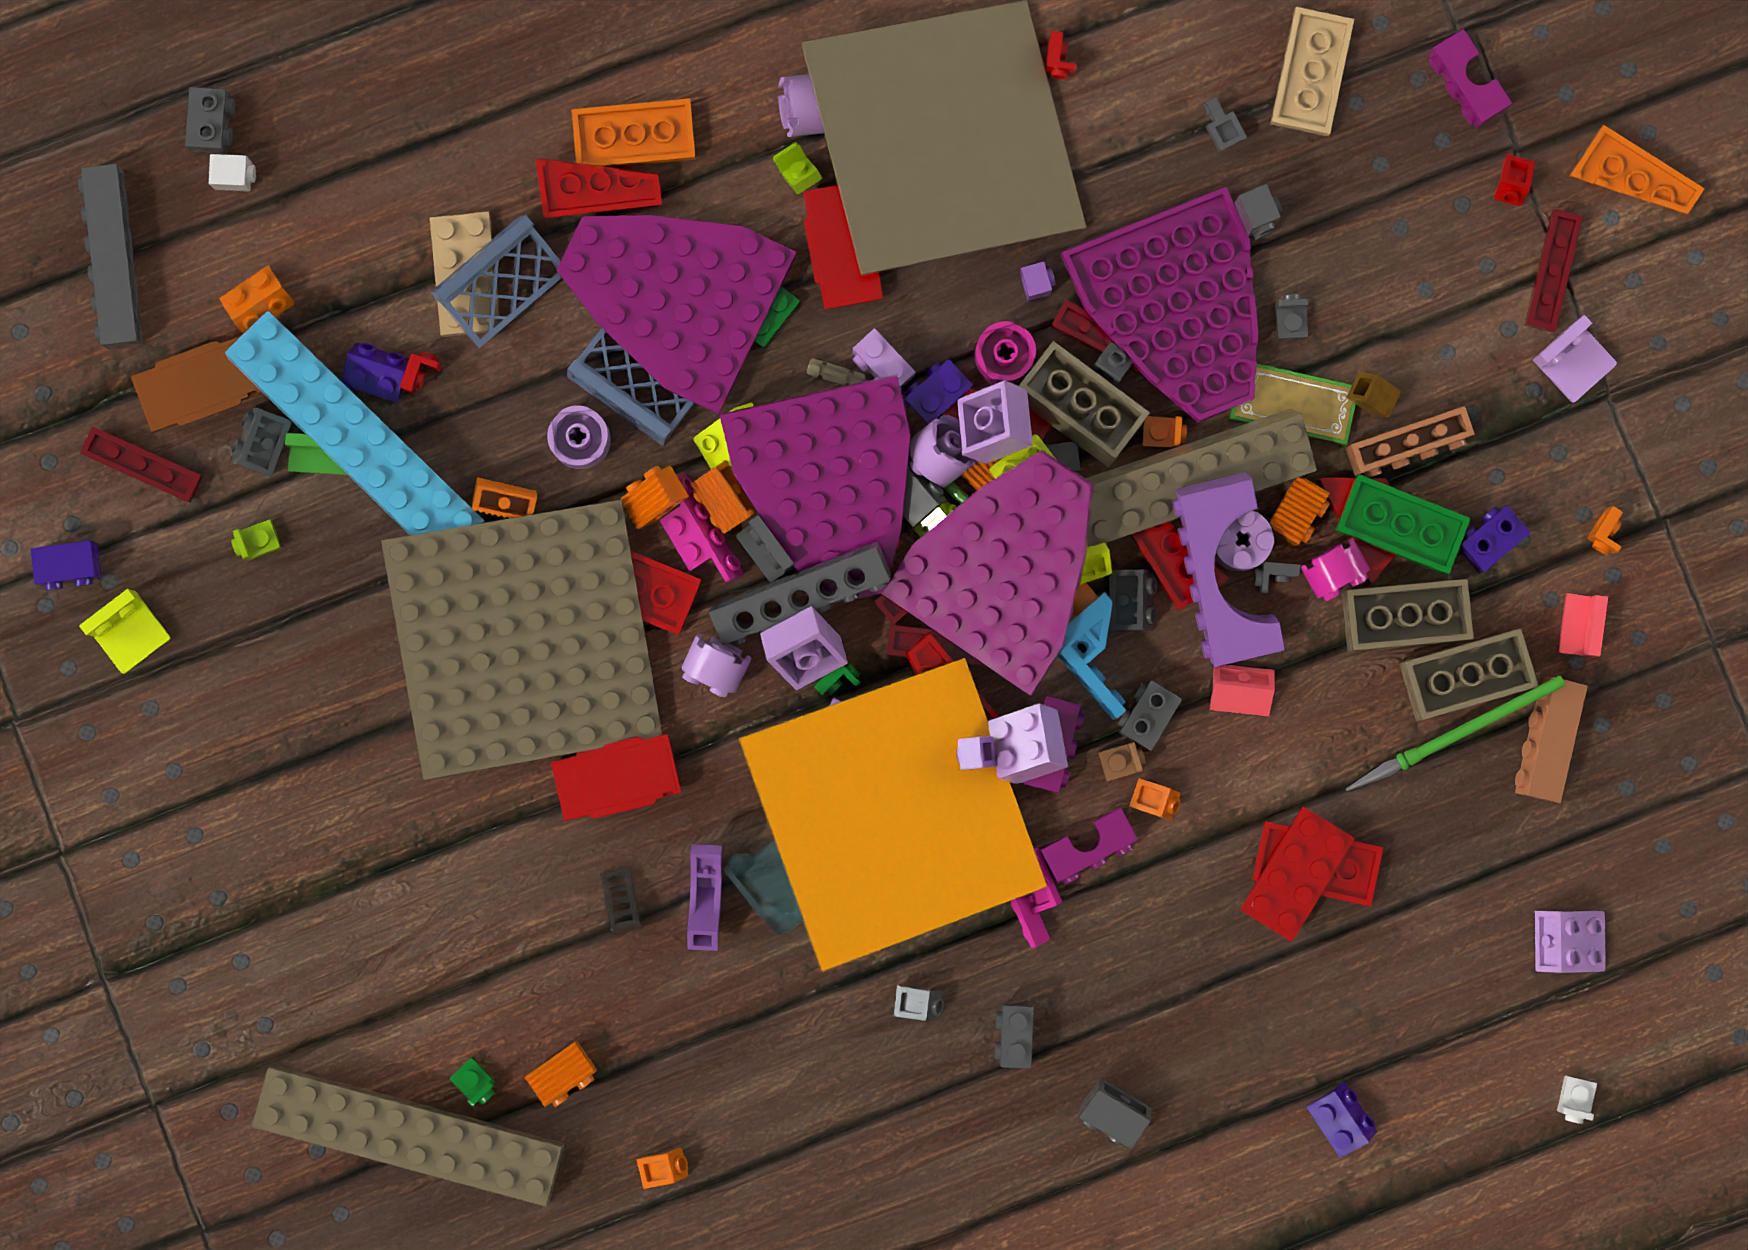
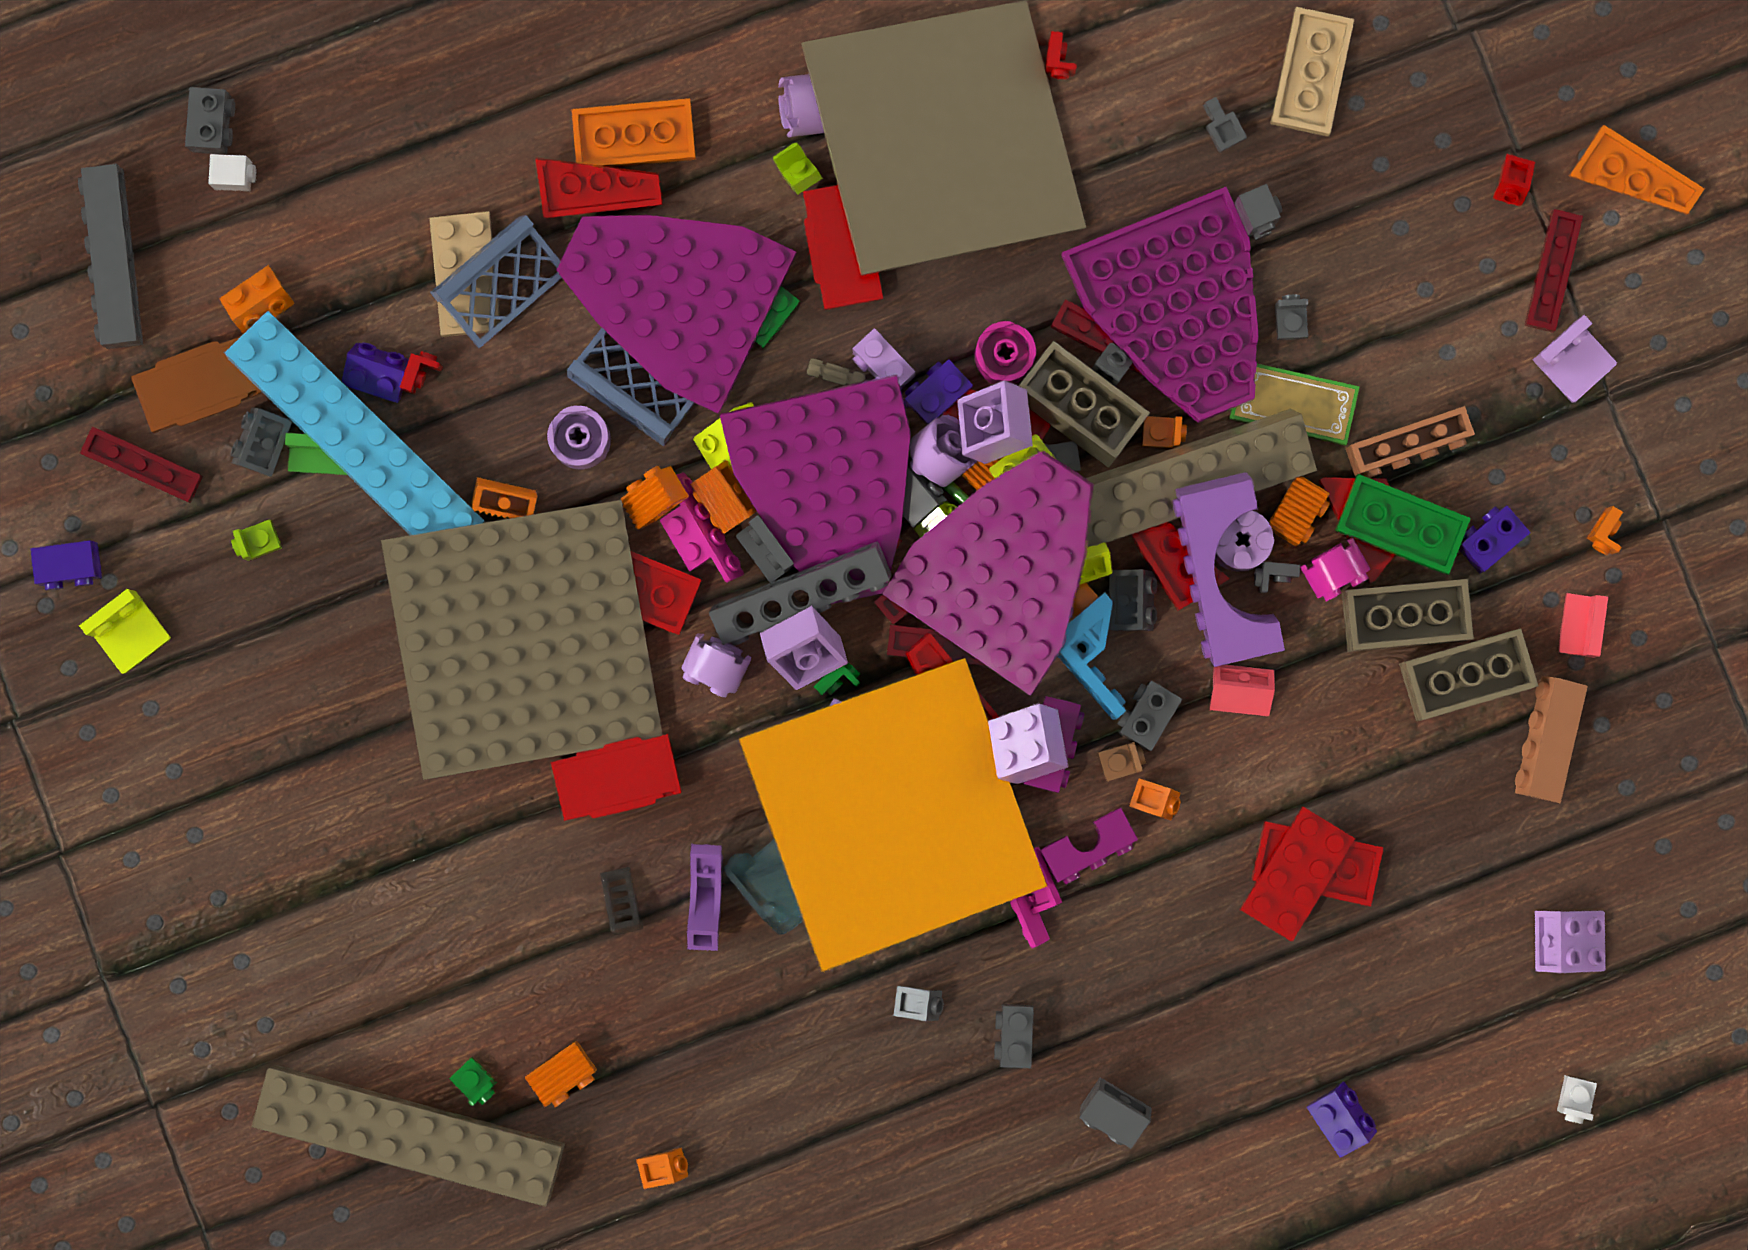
plate [957,736,996,770] -> none
medium lavender plate [1020,262,1056,301] -> none
pearl gold brick [1346,371,1401,418] -> none
bright green piece [1346,675,1566,791] -> none
magenta arch [1428,29,1512,129] -> none

